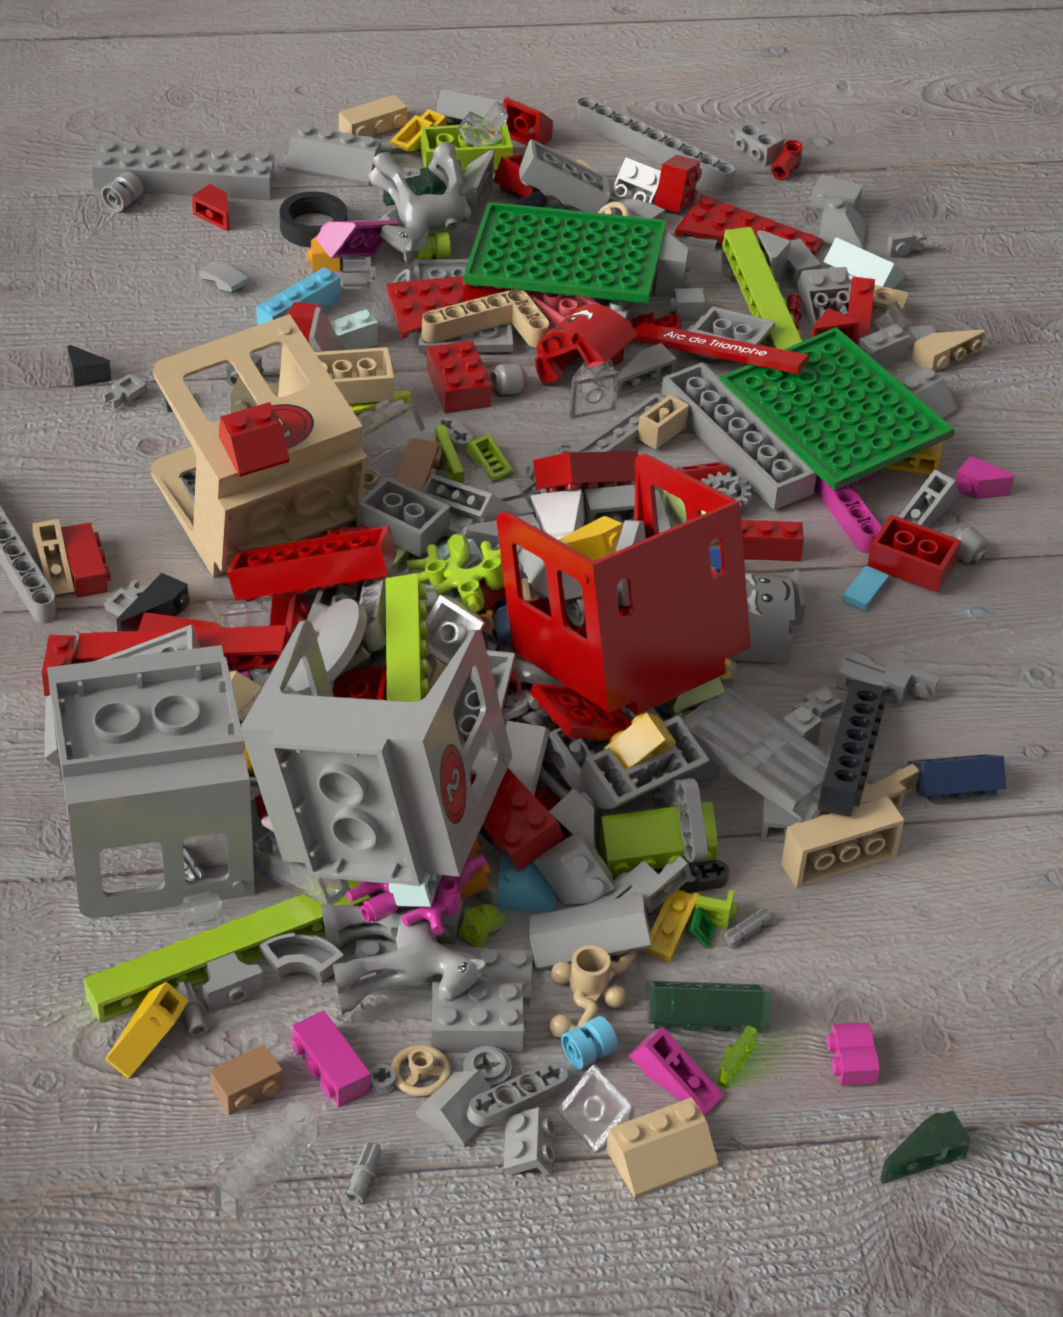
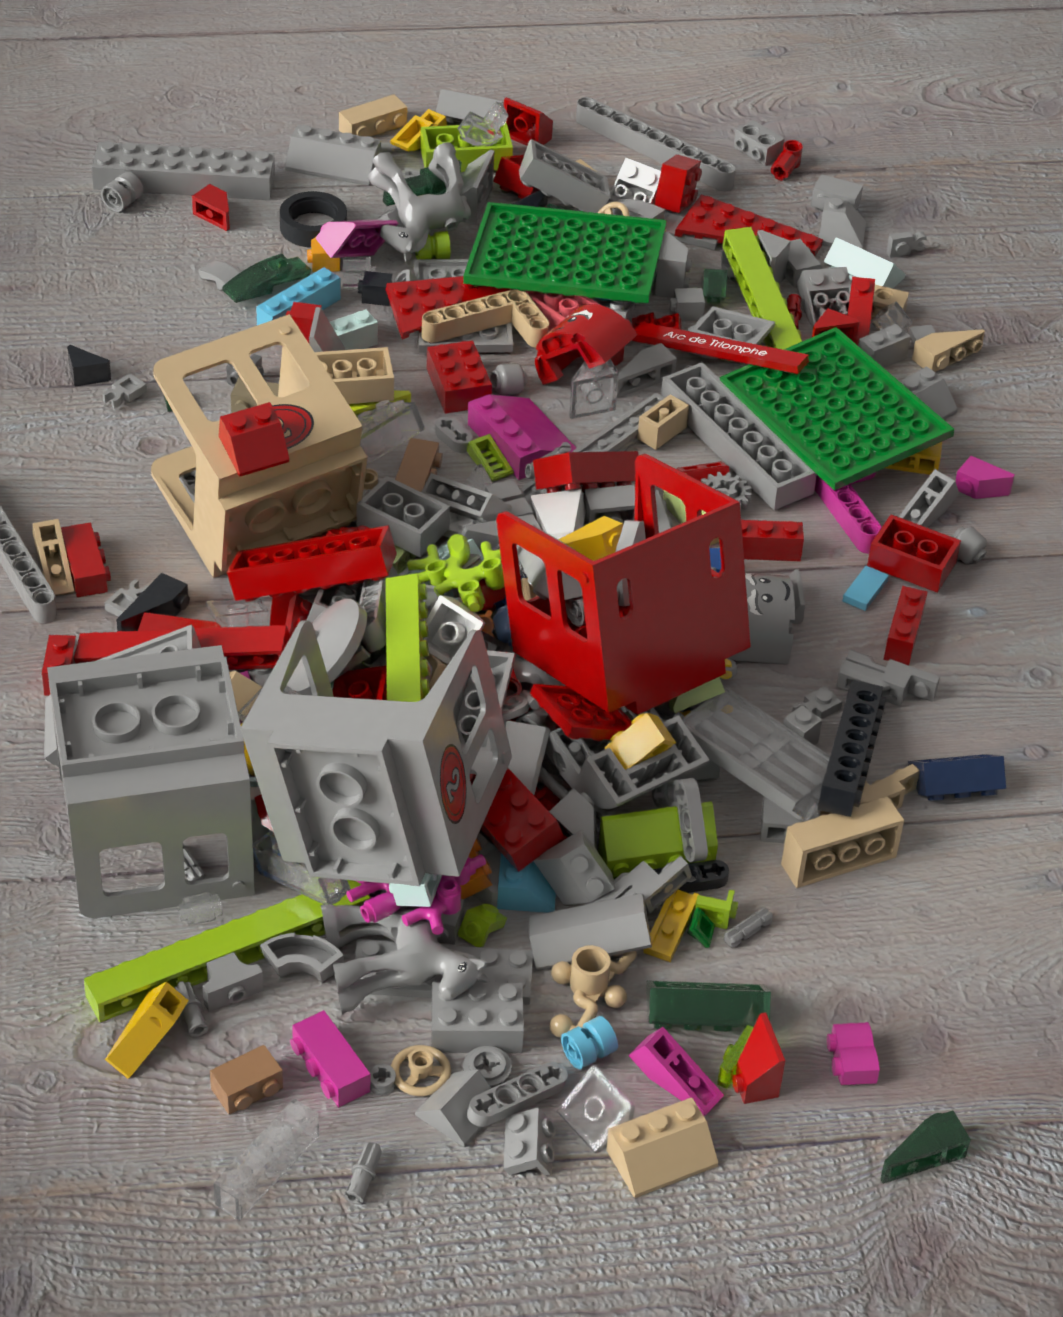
lime tile [435,424,464,484] -> none
none -> clear green slope [222,254,311,303]
none -> black brick [358,271,393,306]
none -> dark pink slope [468,394,577,480]
none -> clear green slope [701,269,728,304]
none -> red slope [732,1012,785,1104]
none -> red brick [883,586,928,666]

